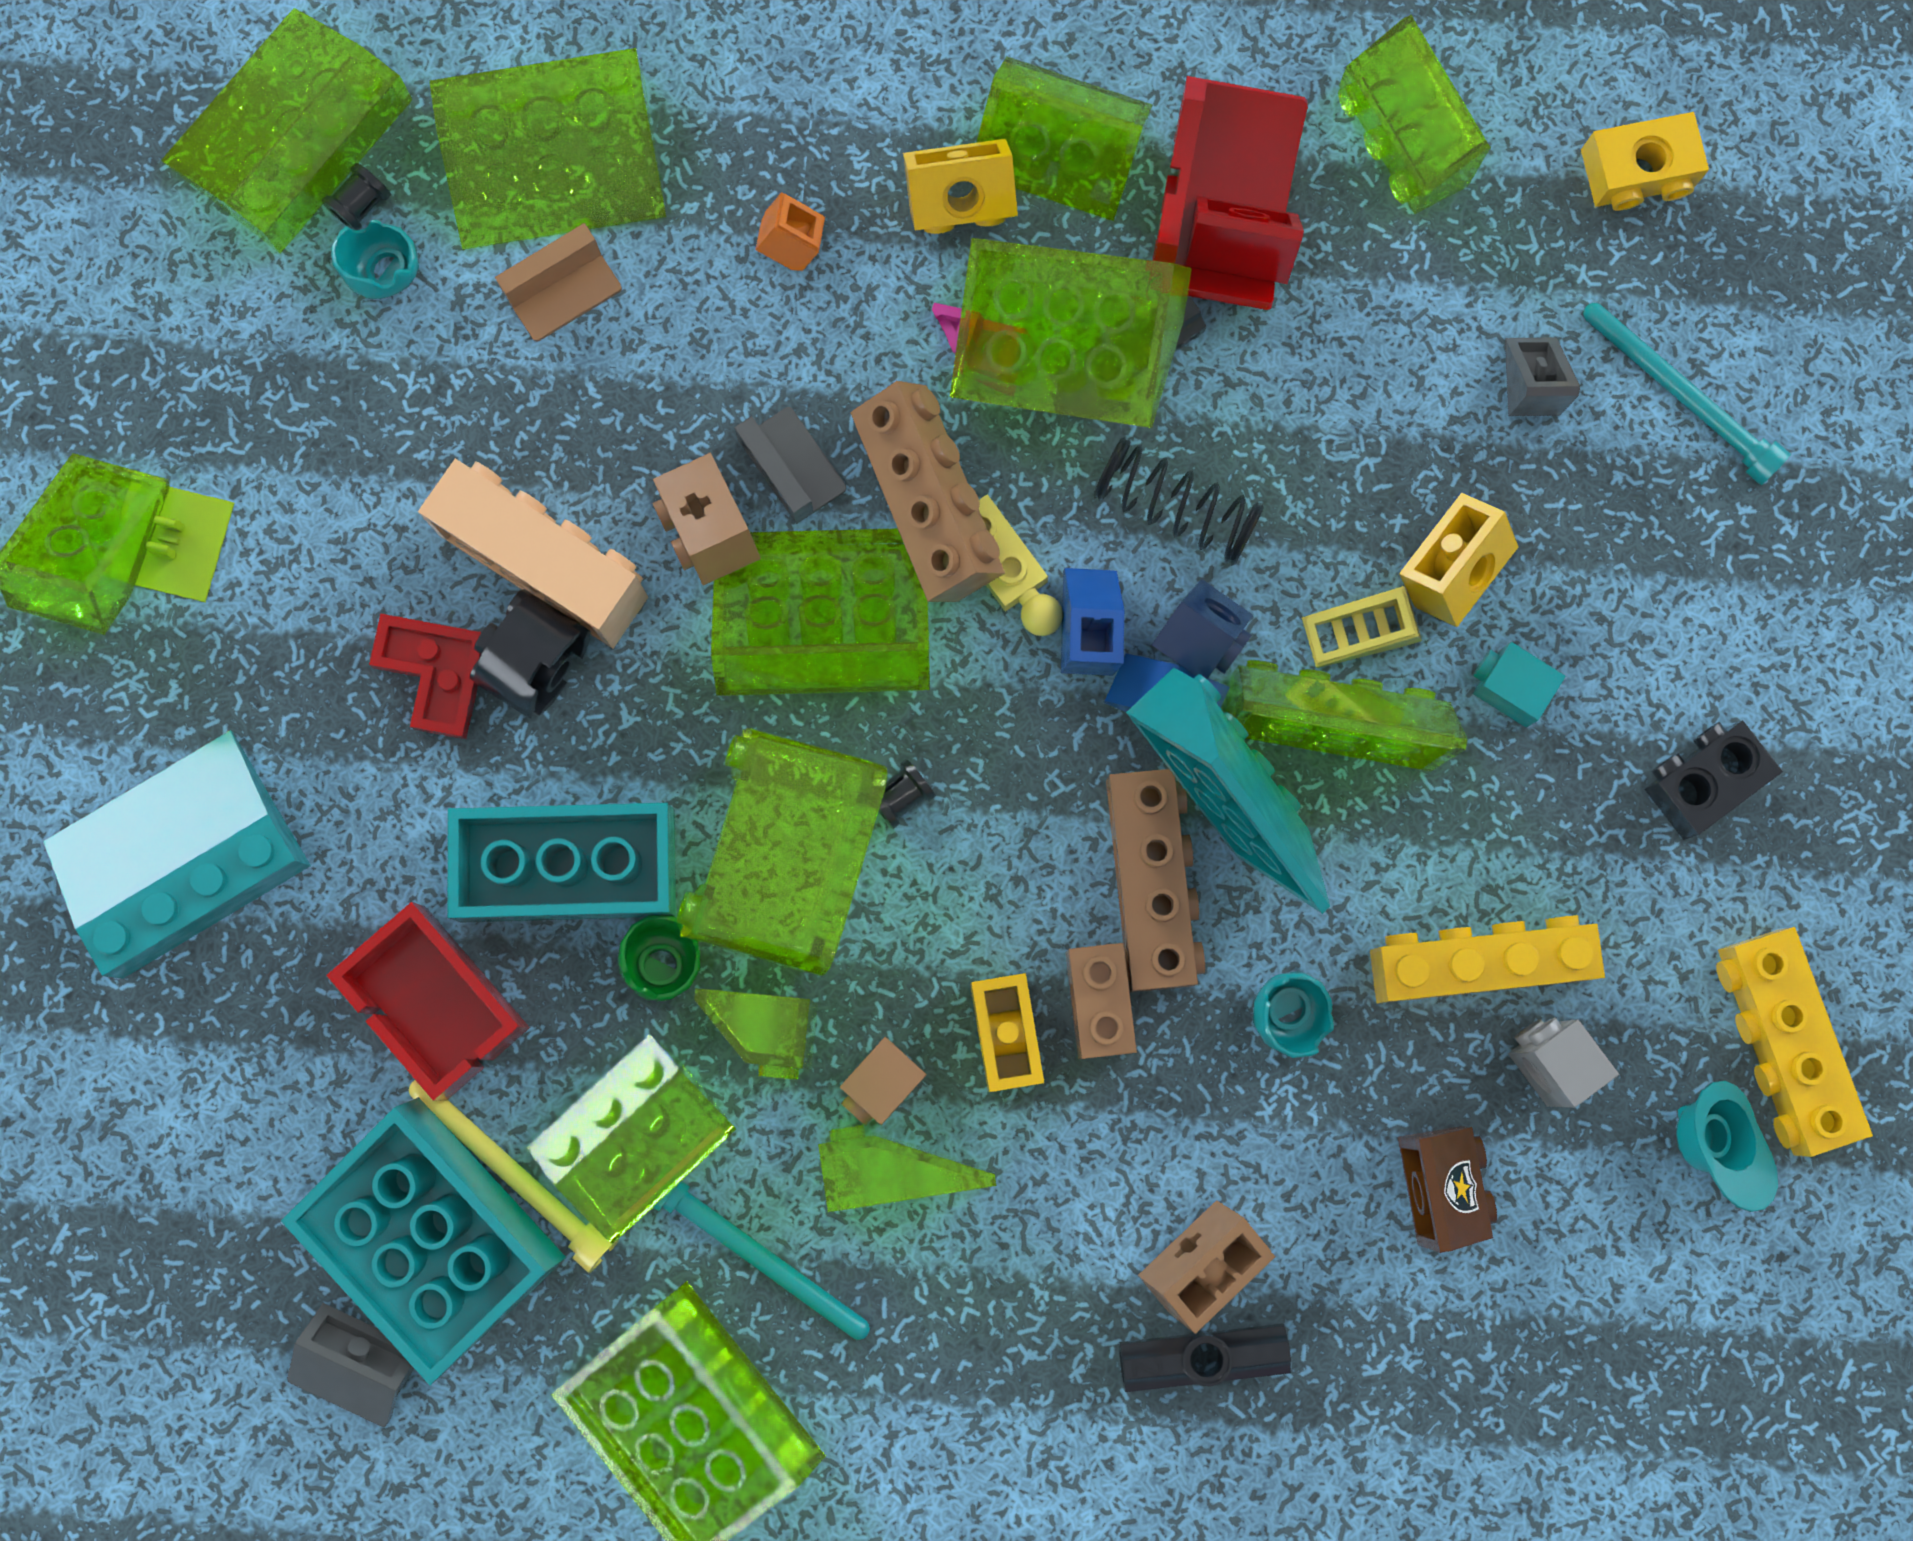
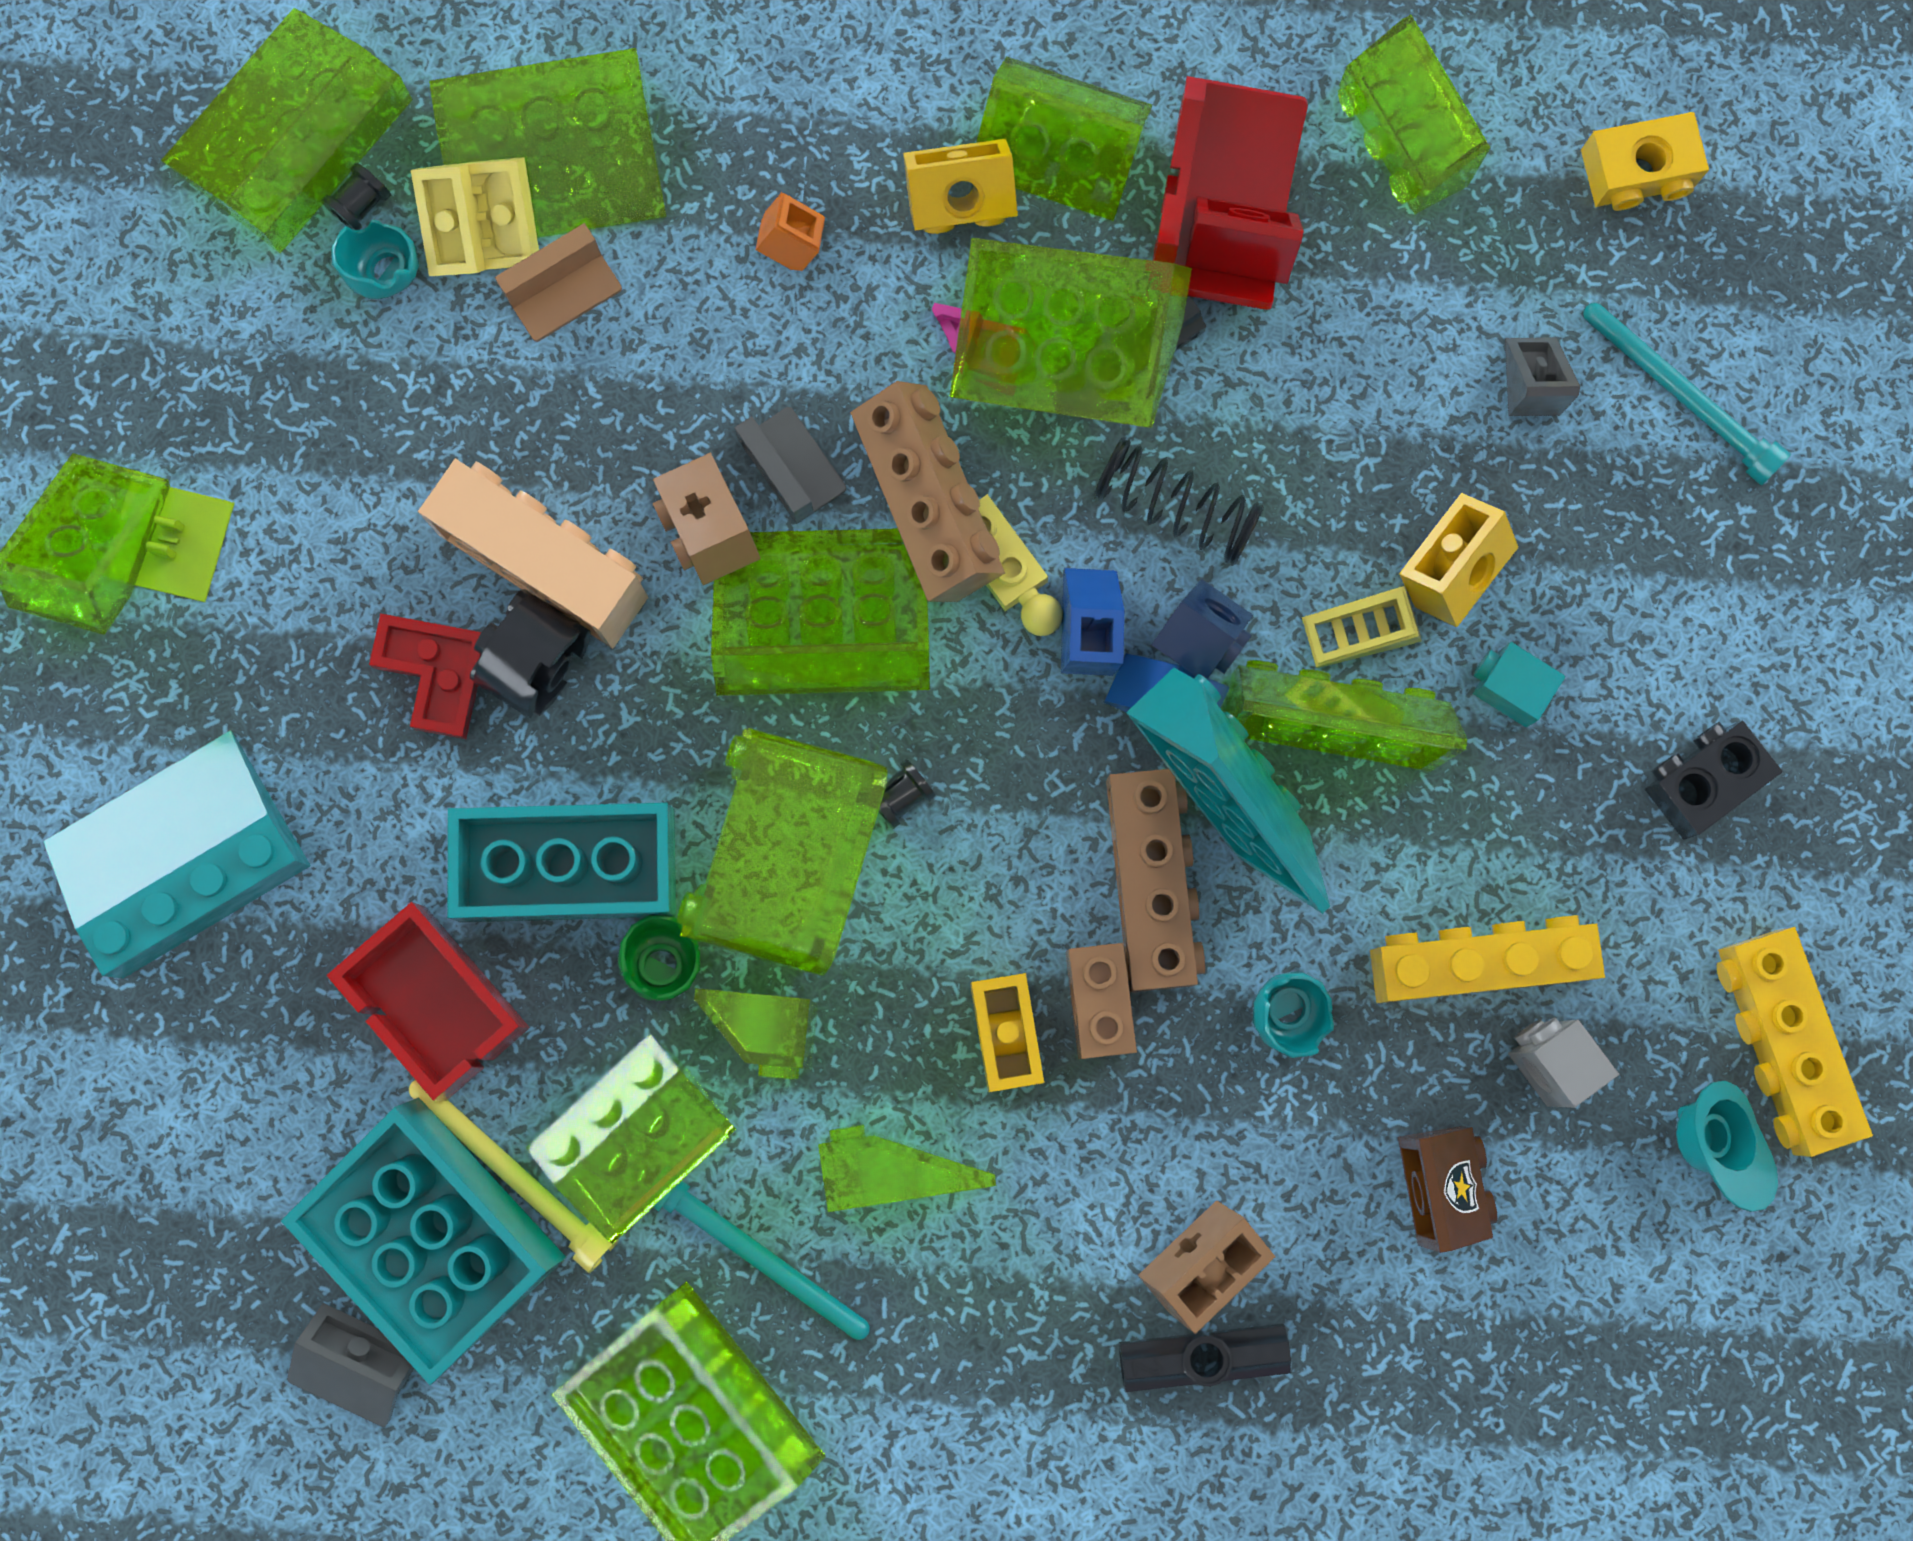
medium nougat brick [840,1037,927,1126] -> none
none -> light yellow slope [411,157,539,276]

